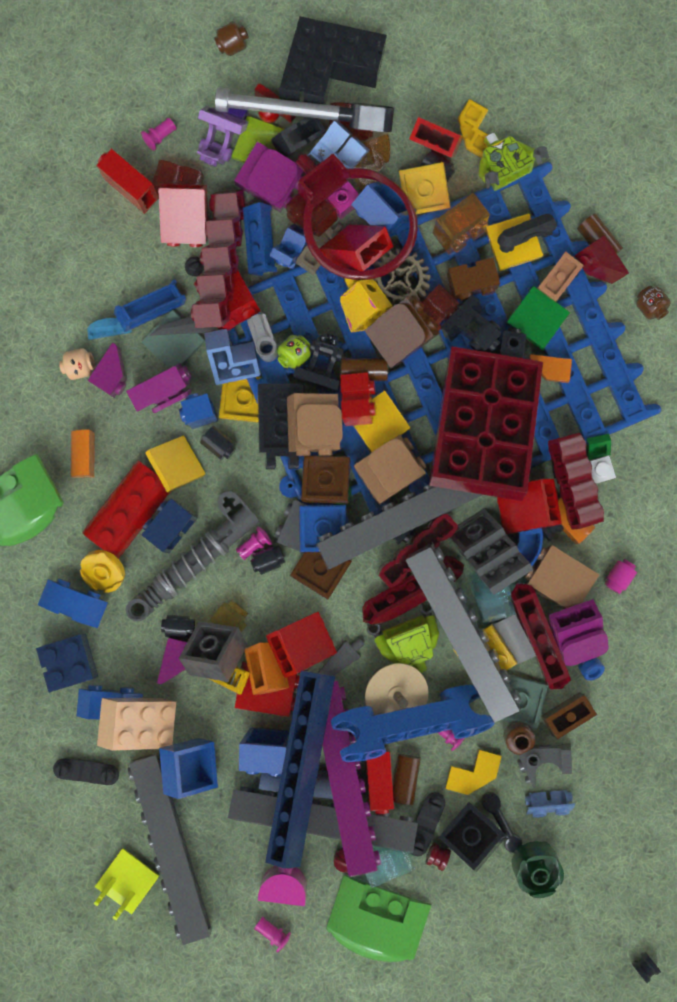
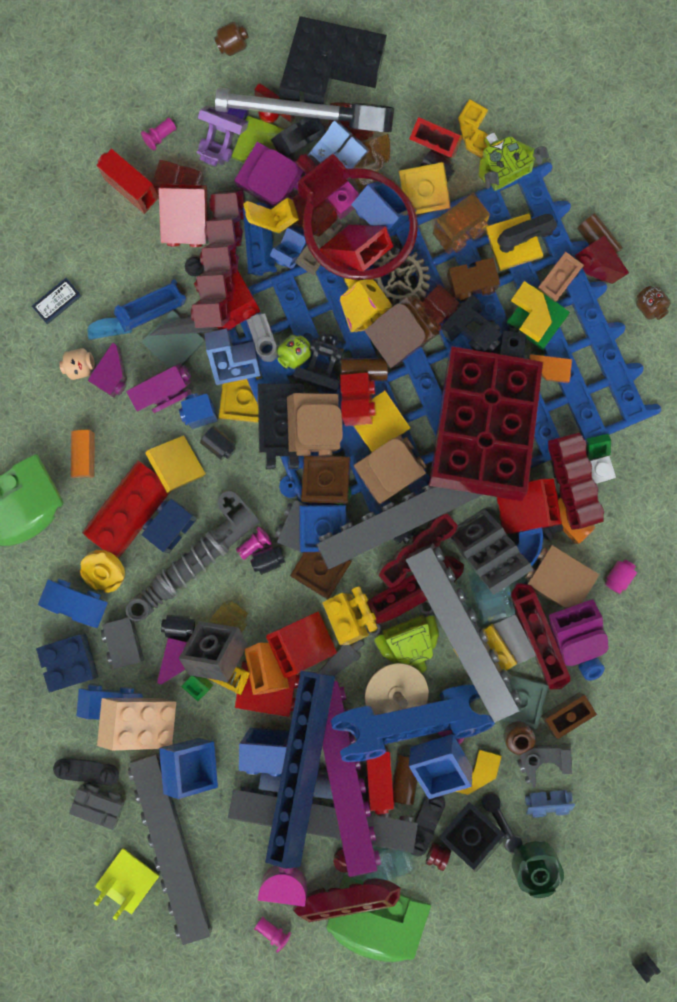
none -> tile [32,278,81,325]
none -> dark grey brick [69,783,126,830]
none -> dark grey brick [101,618,144,669]
none -> green plate [181,675,213,702]
none -> yellow bracket [243,198,299,233]
none -> dark red brick [293,878,401,923]
none -> yellow brick [322,586,378,645]
none -> blue piece [409,734,472,799]
none -> yellow tile [511,281,552,342]

